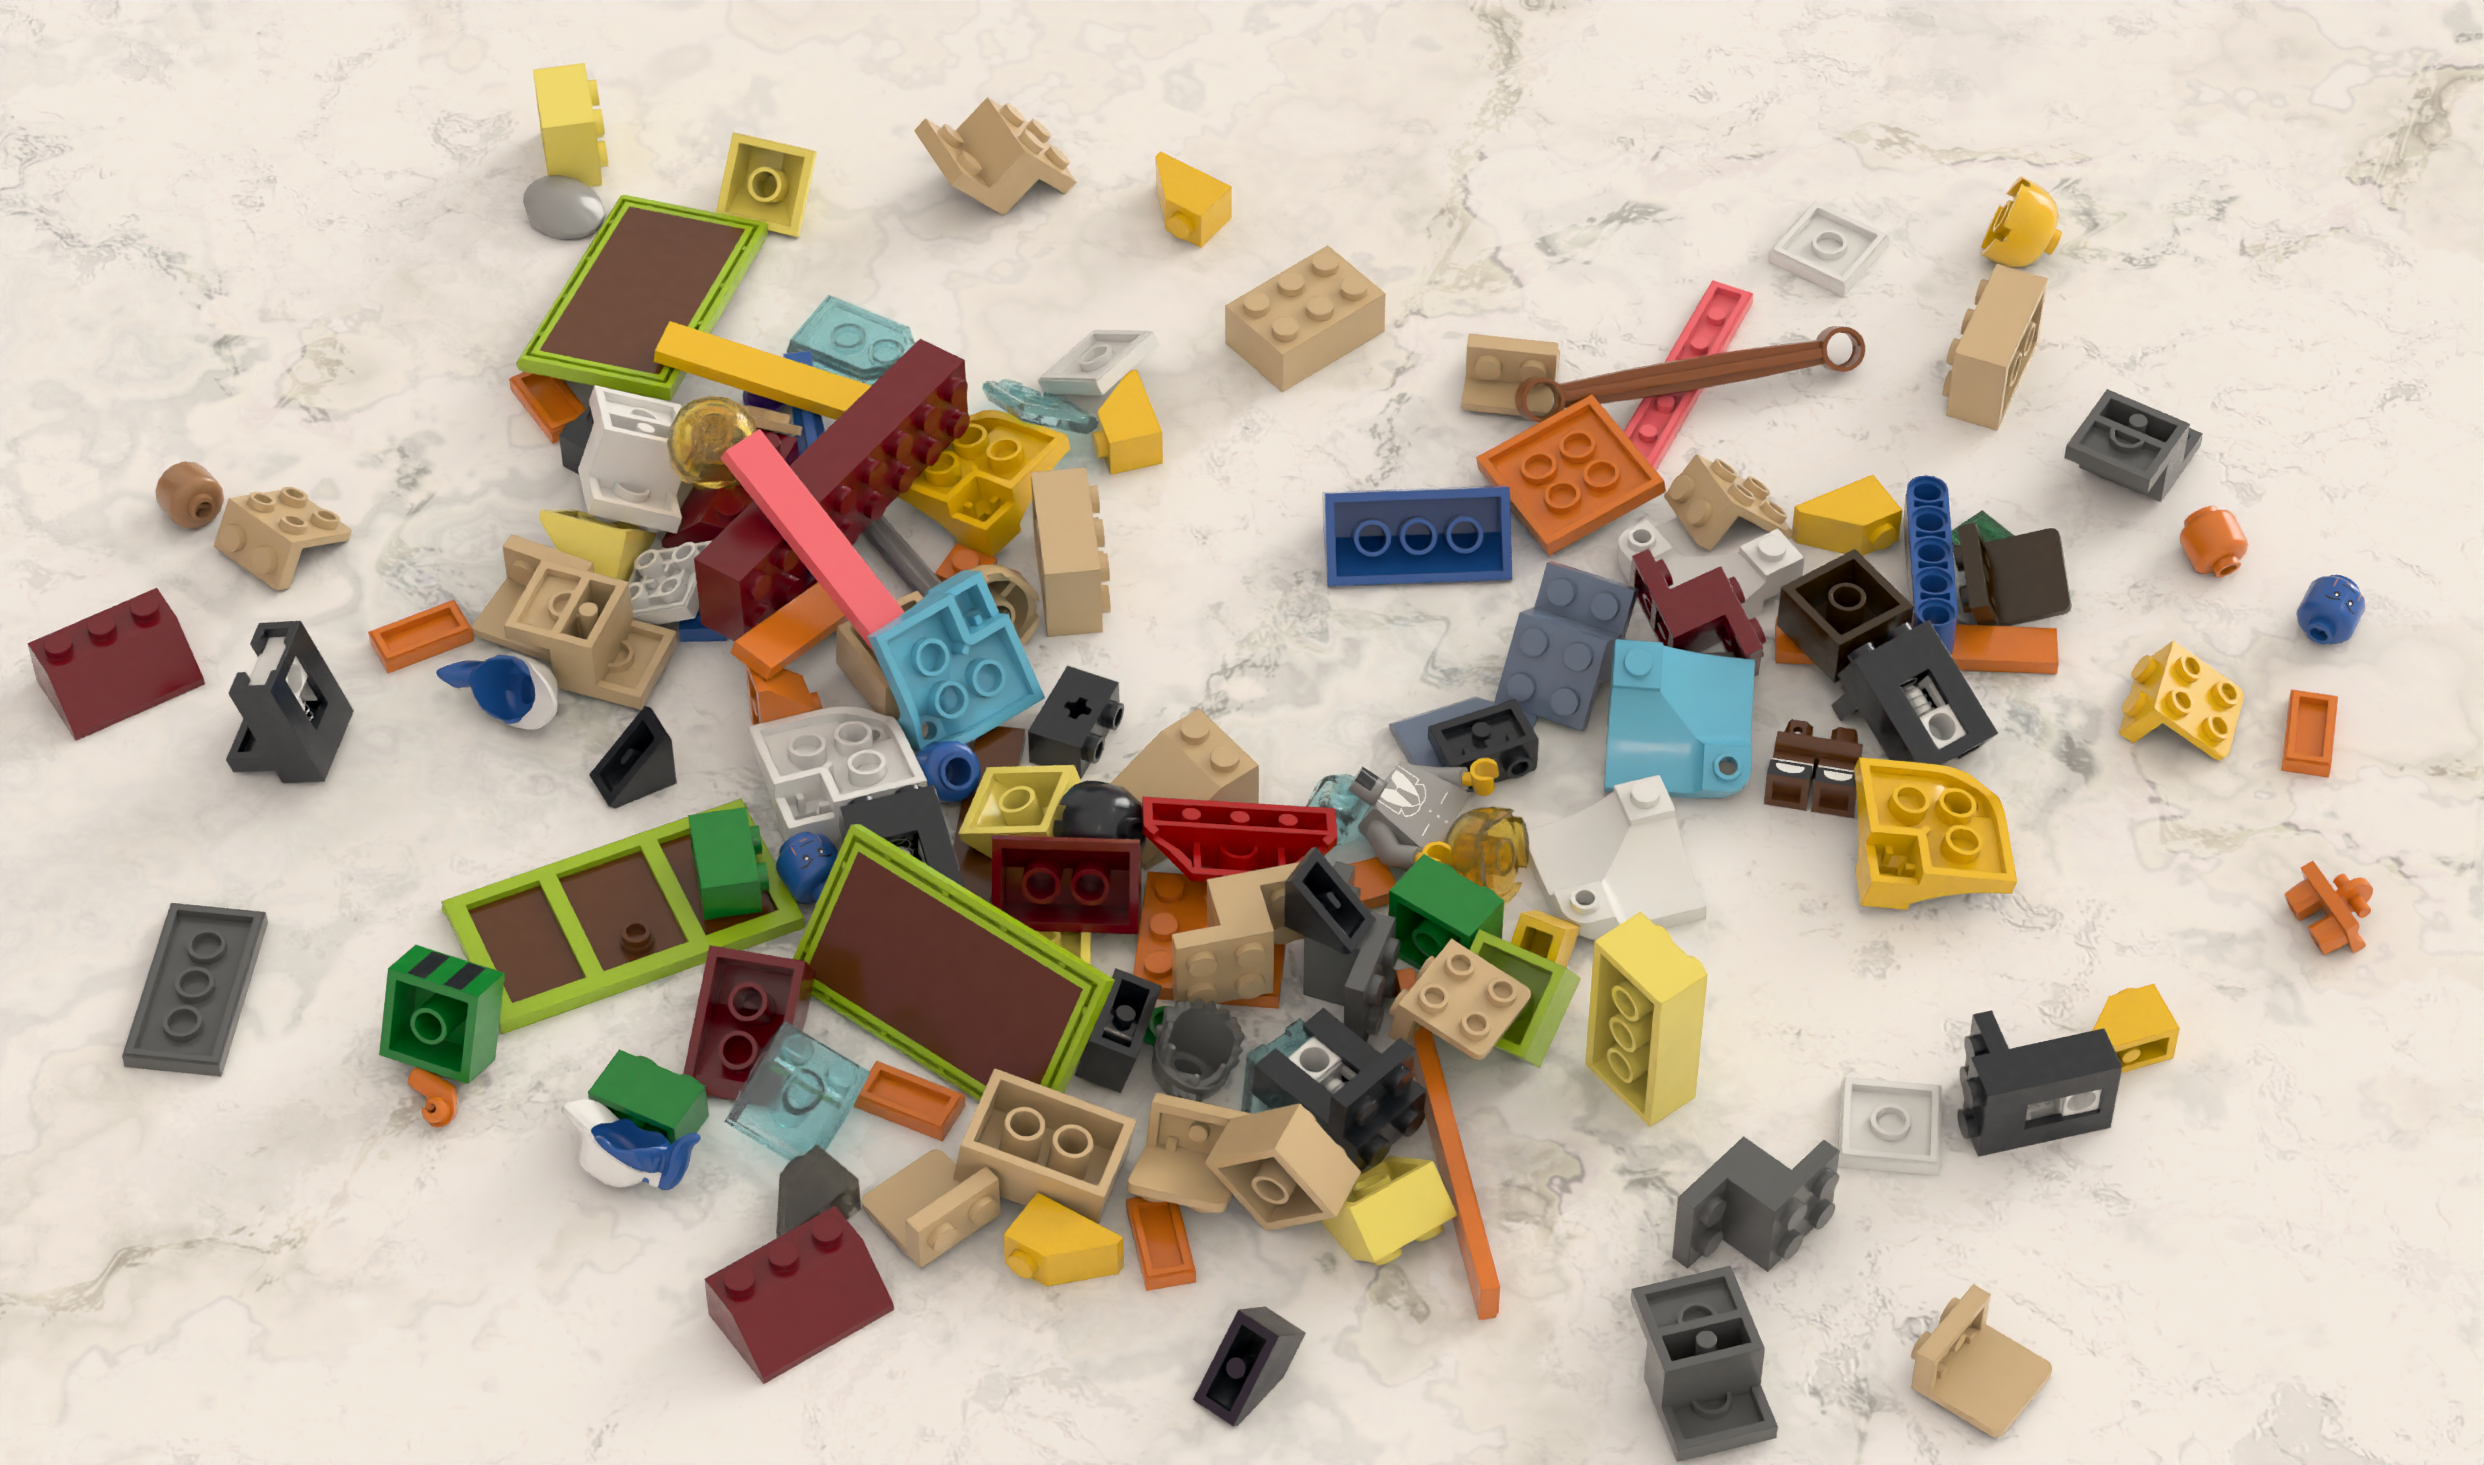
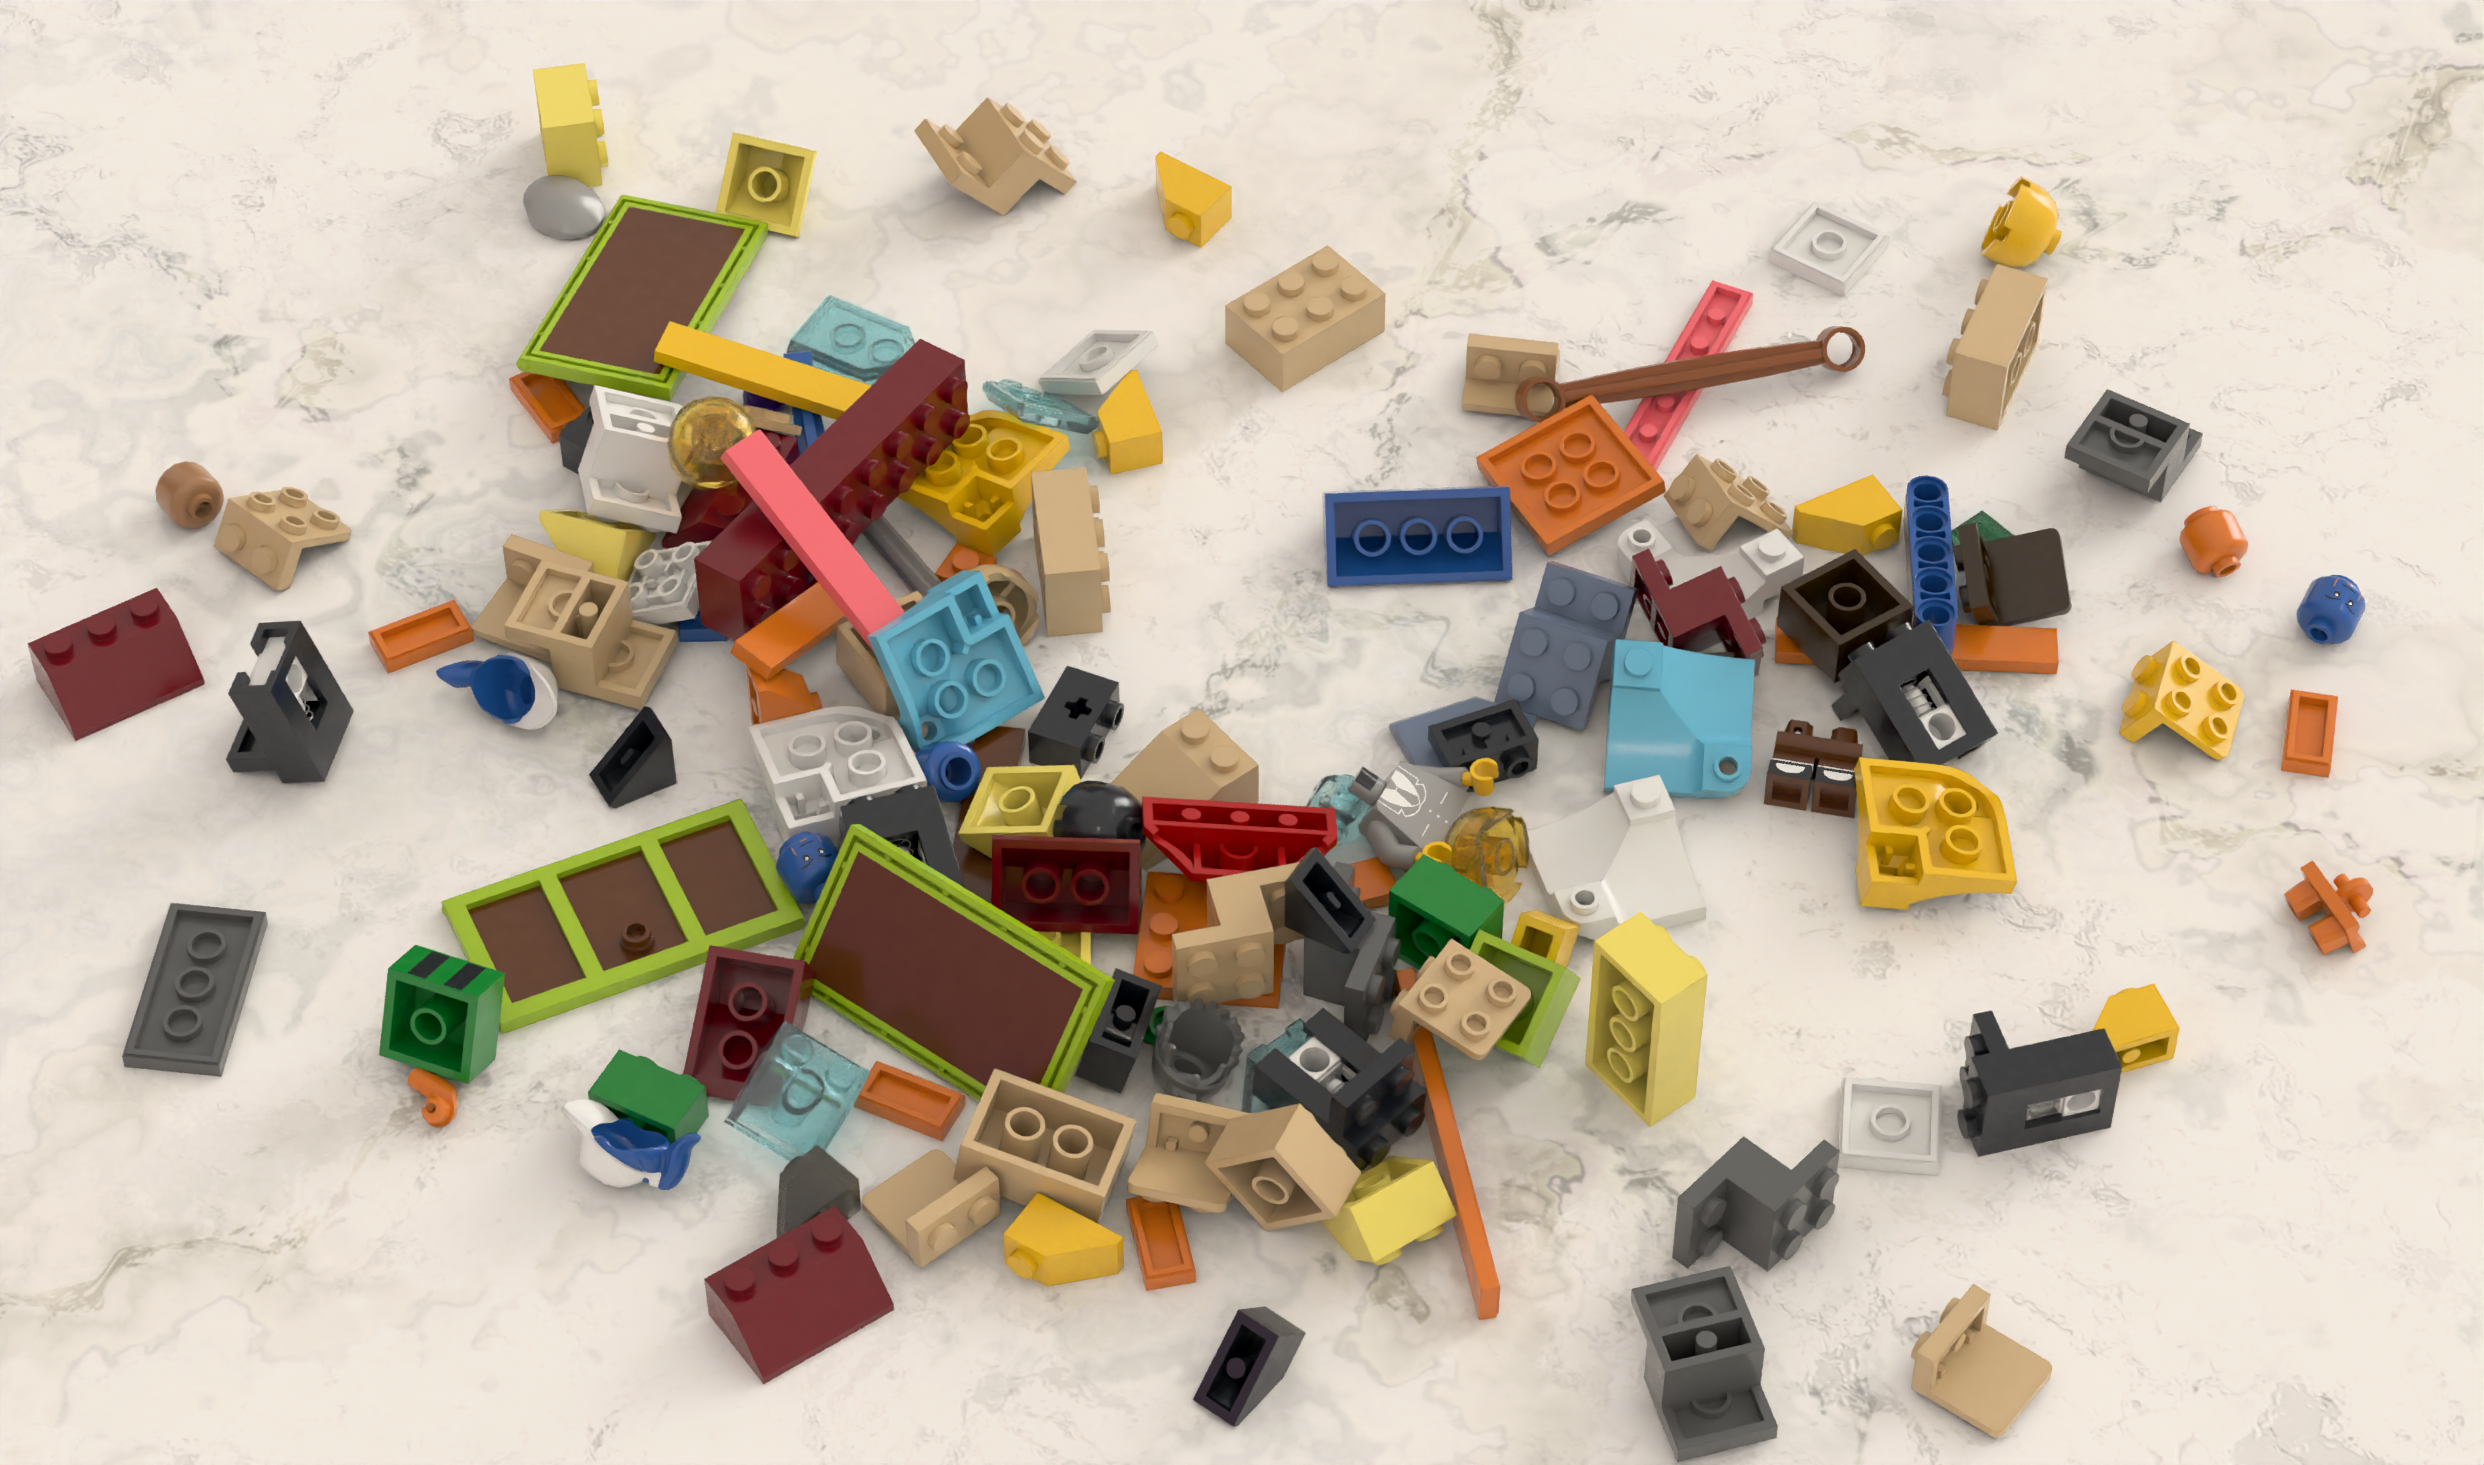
green brick [688,807,770,920] -> none

